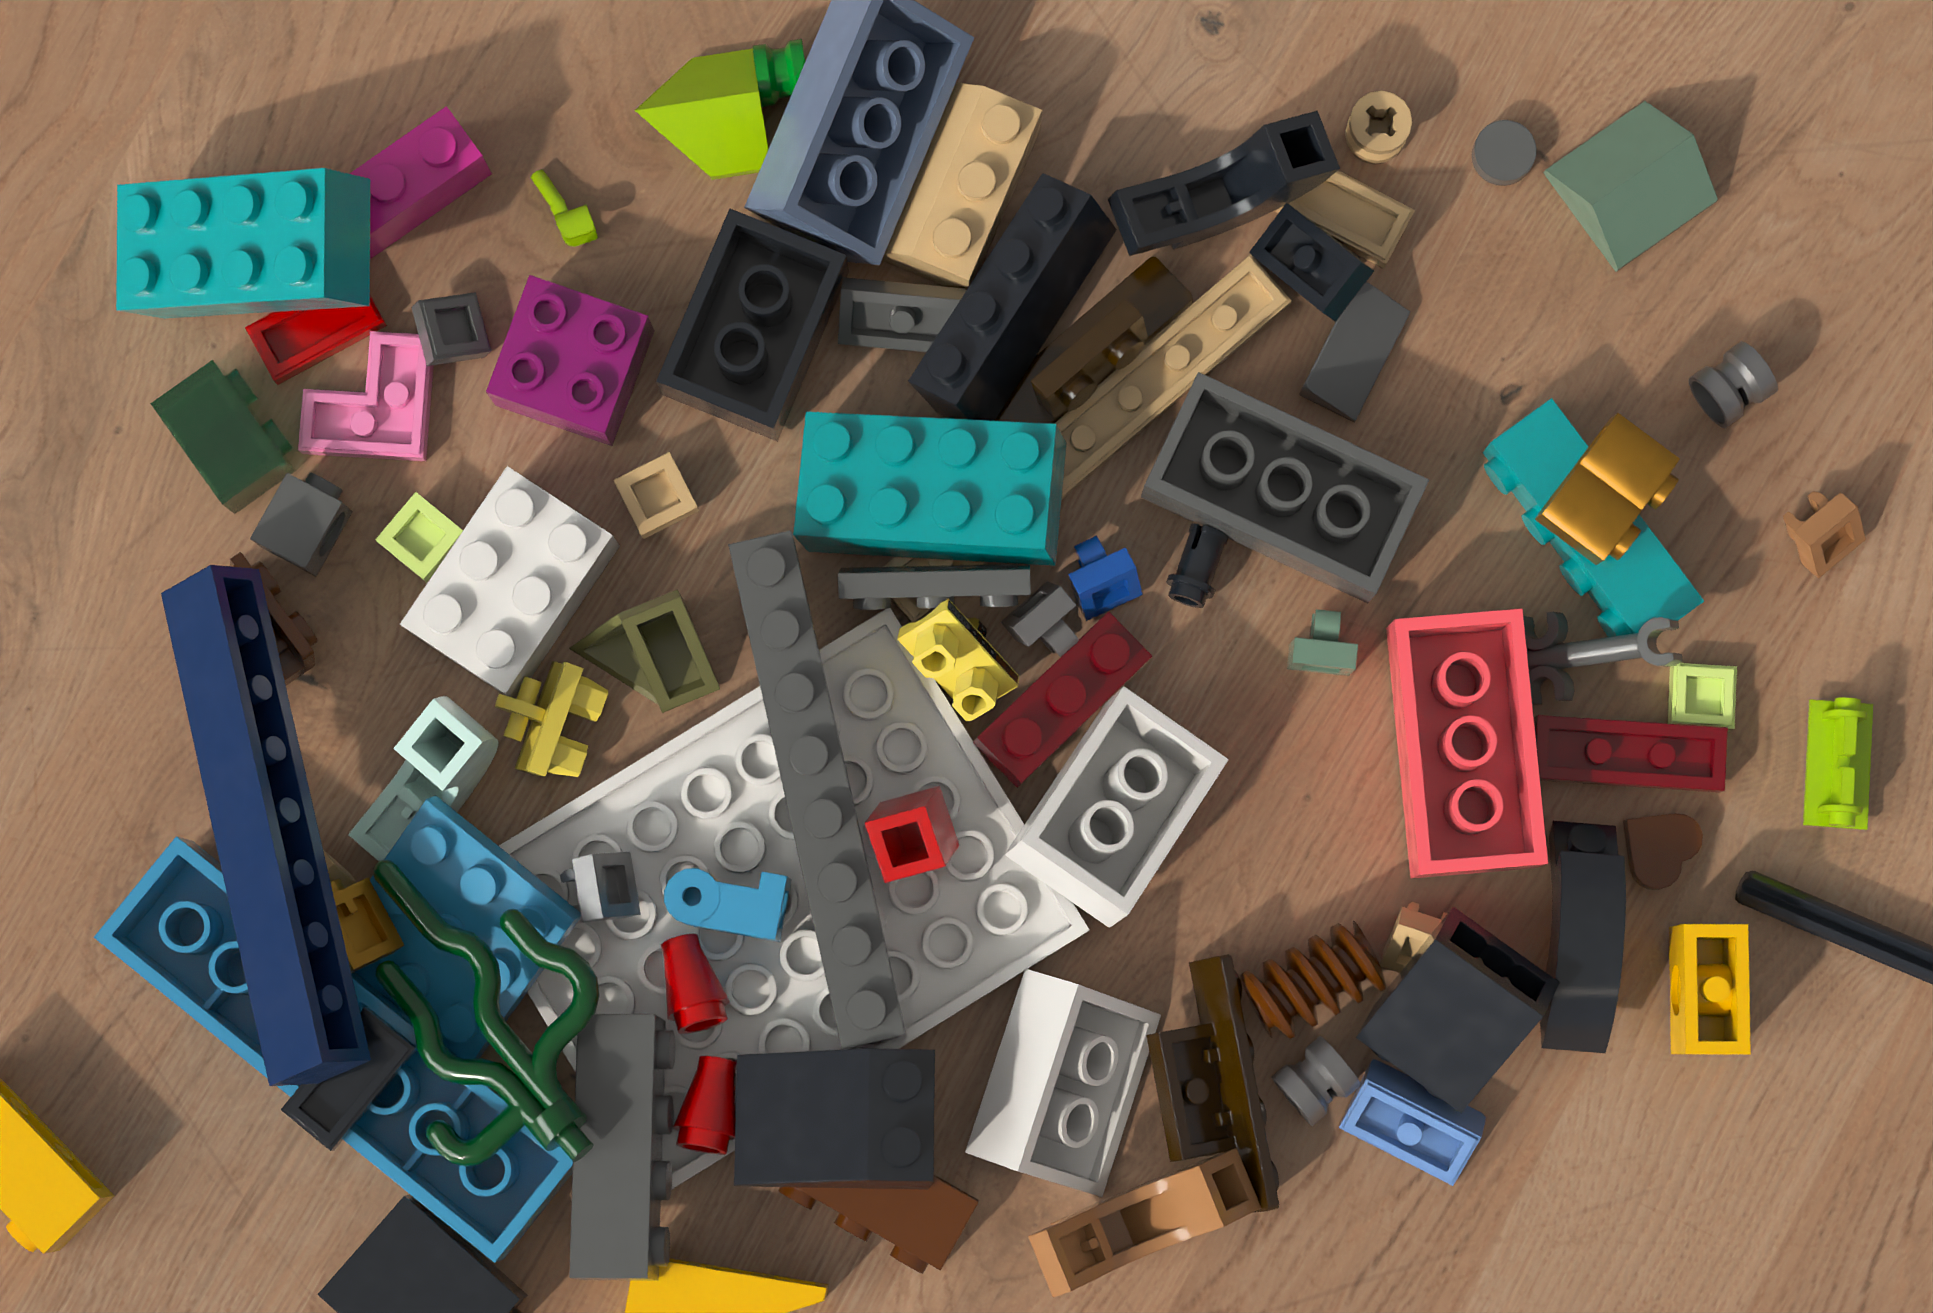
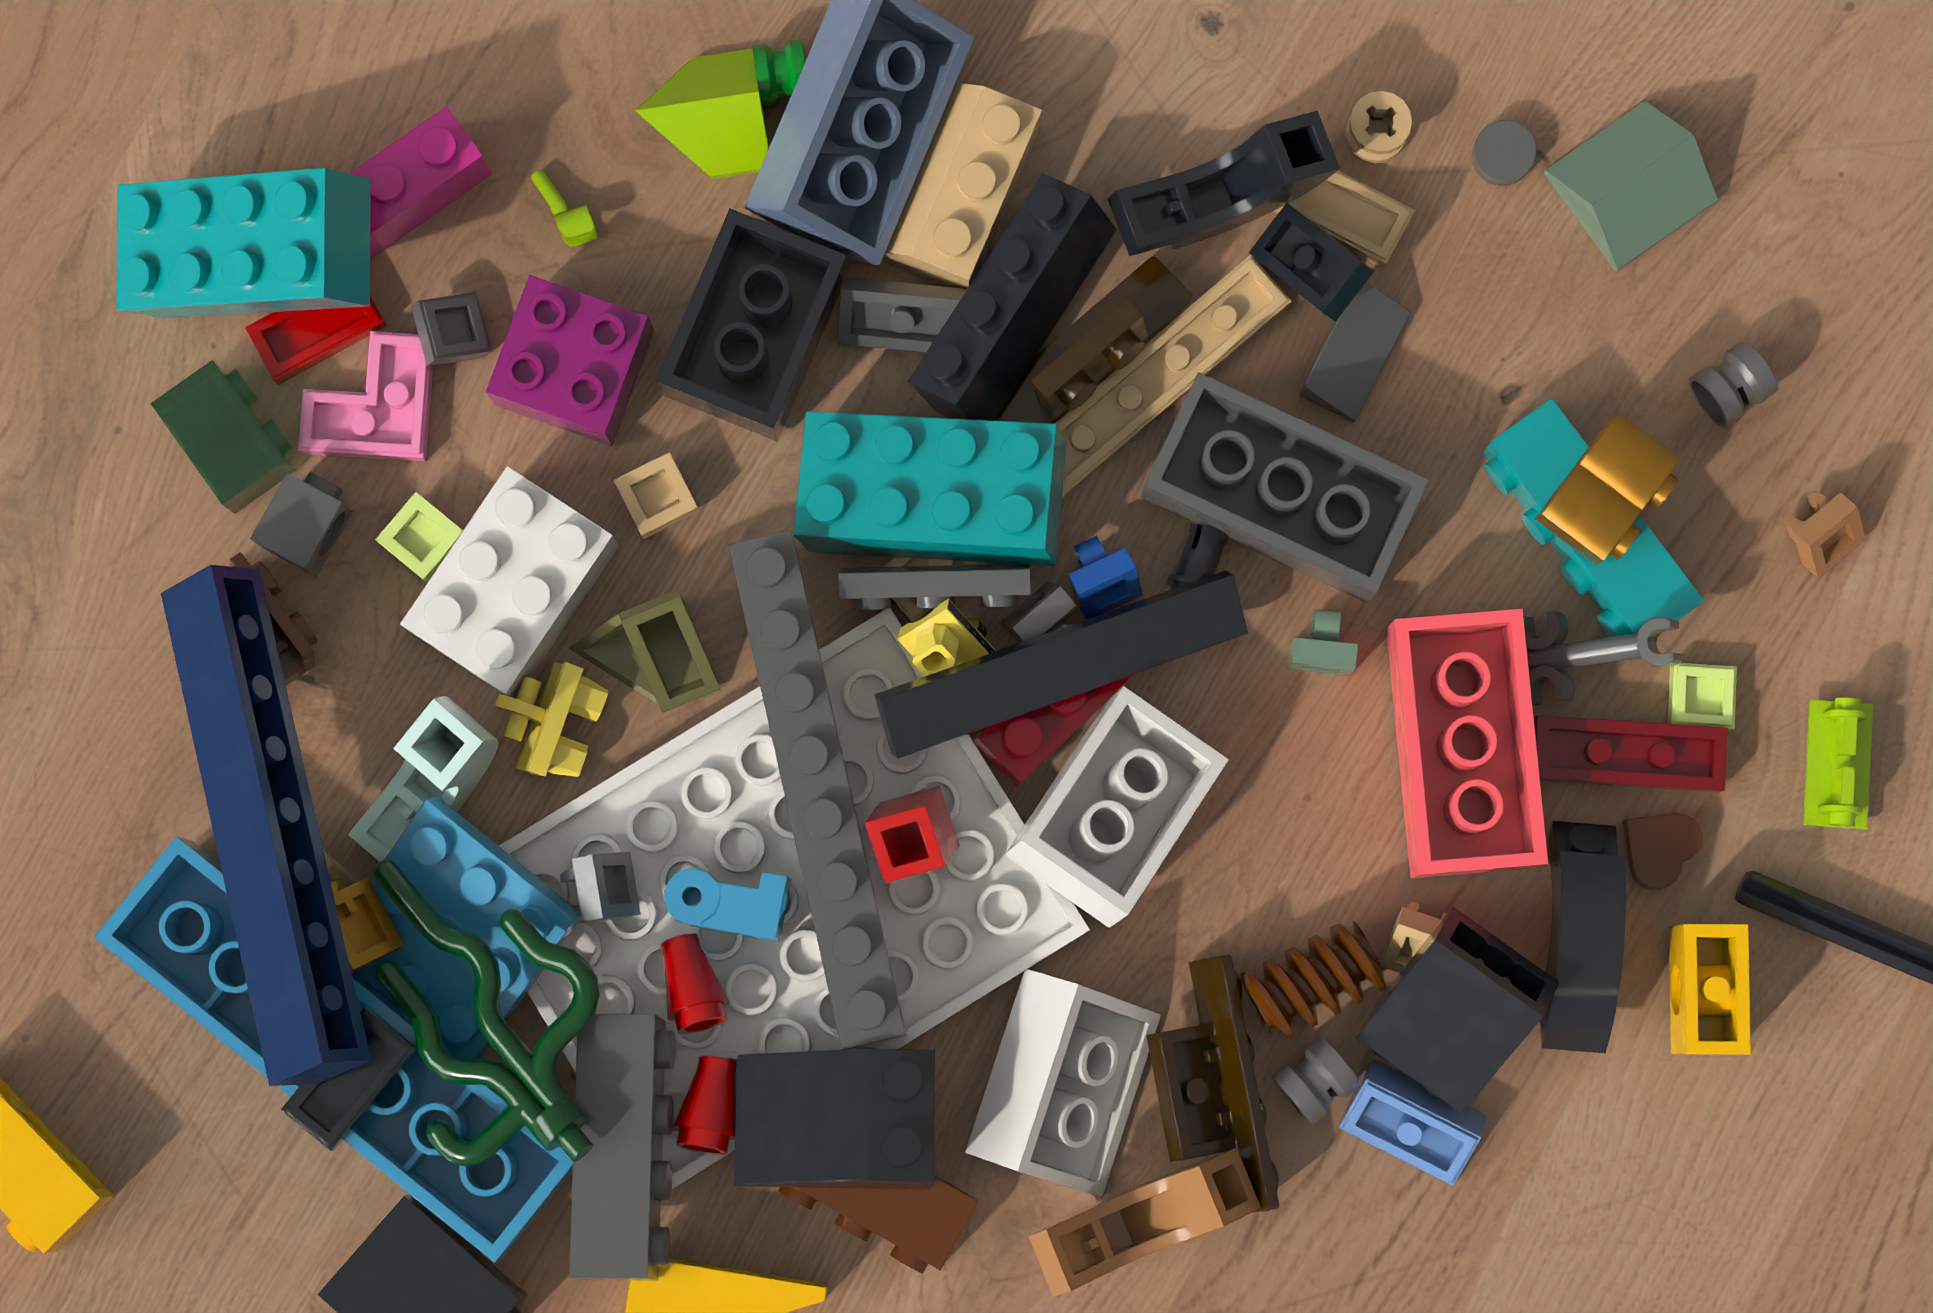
none -> black tile [874,570,1248,759]

